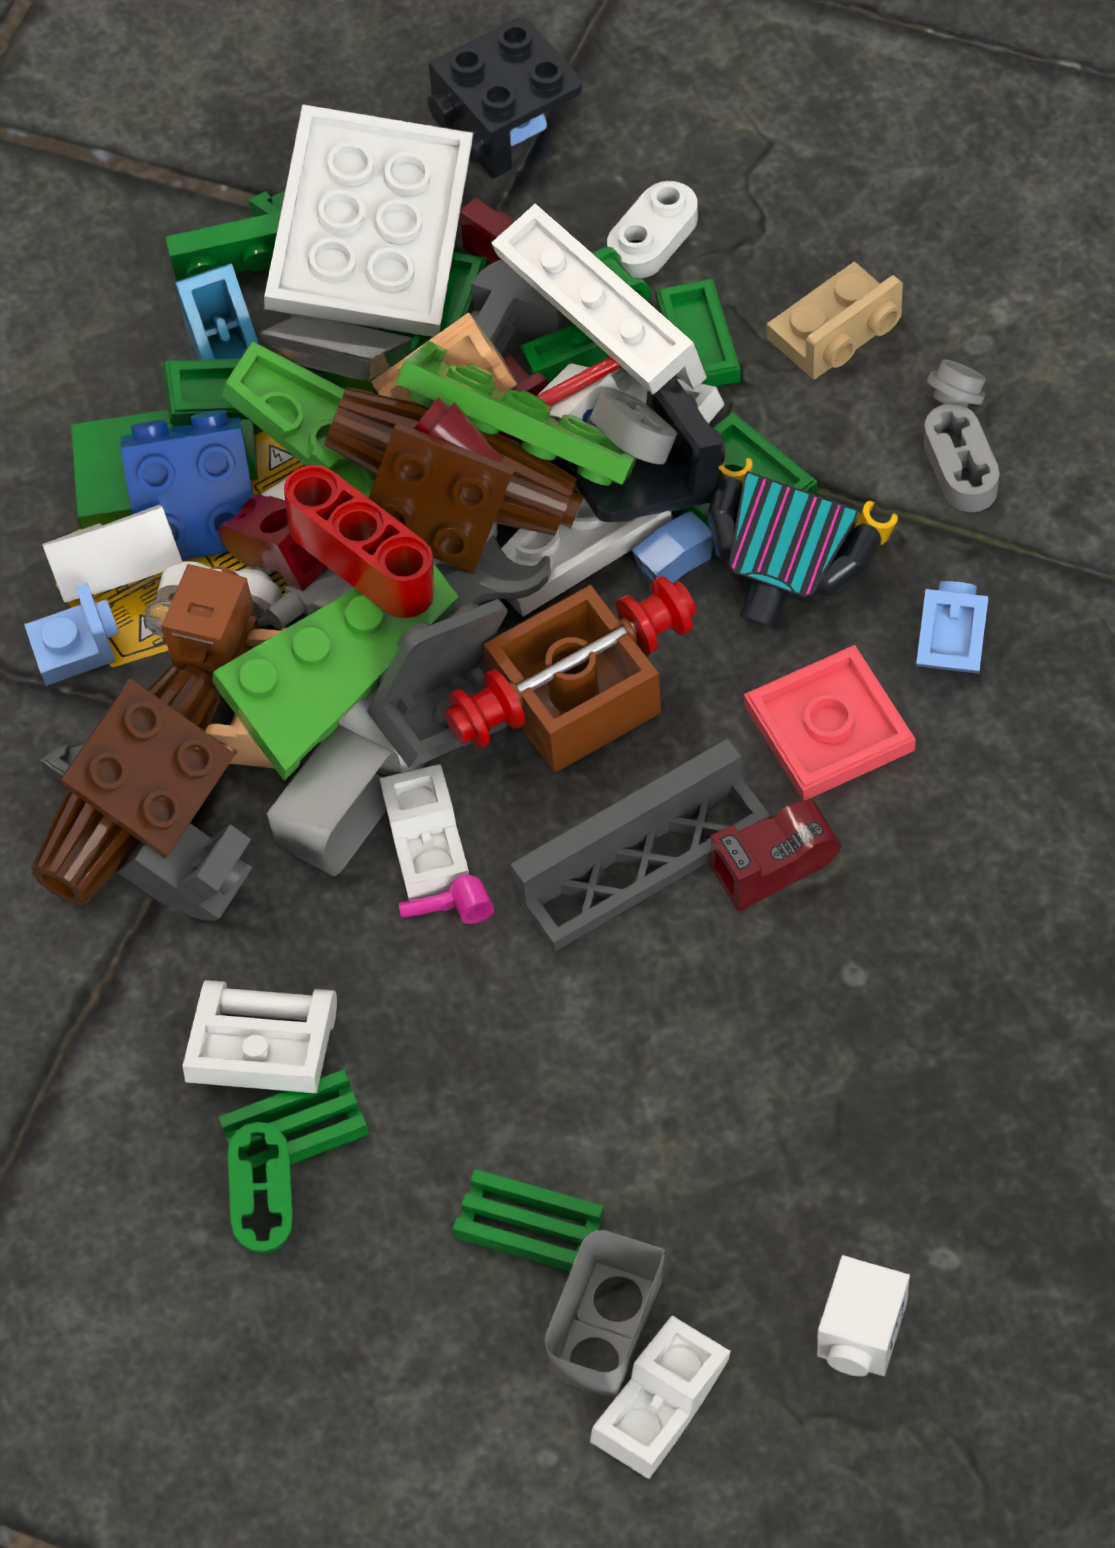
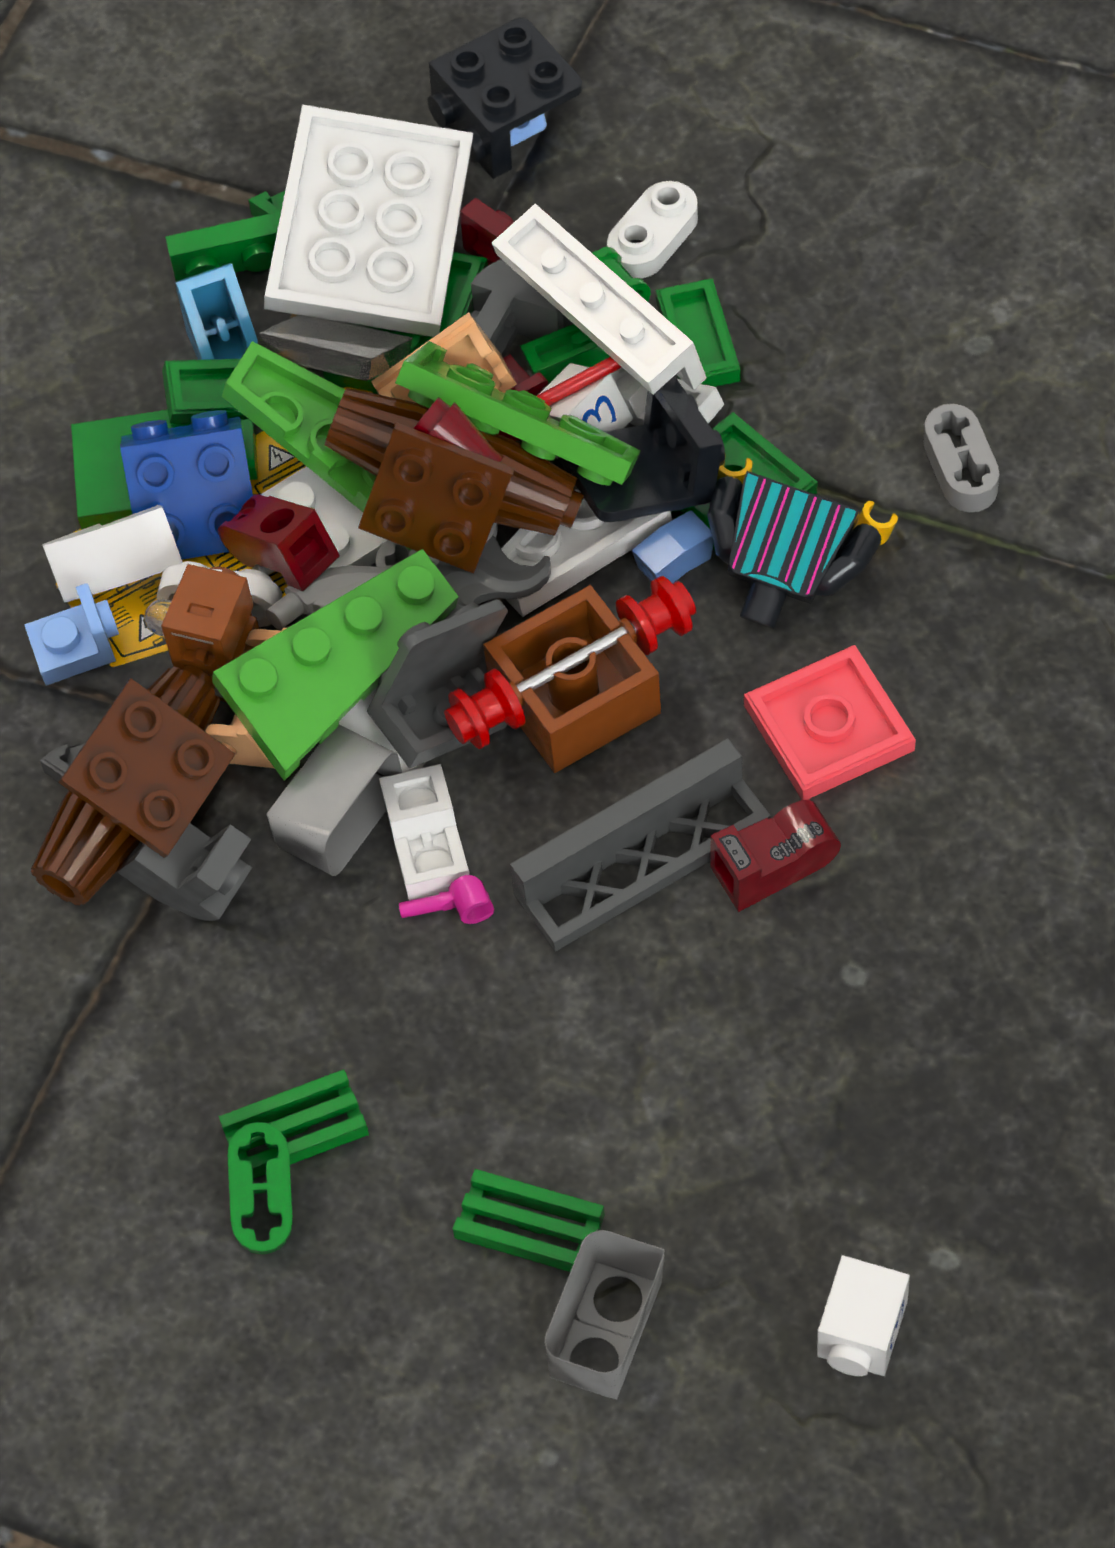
white plate [183,980,337,1093] -> none
red beam [284,465,435,618] -> none
light grey beam [590,389,677,464] -> none
white slope [590,1316,731,1479] -> none
tan bracket [767,261,903,380] -> none
light blue bracket [916,581,989,674] -> none
light grey plate [927,360,986,408] -> none

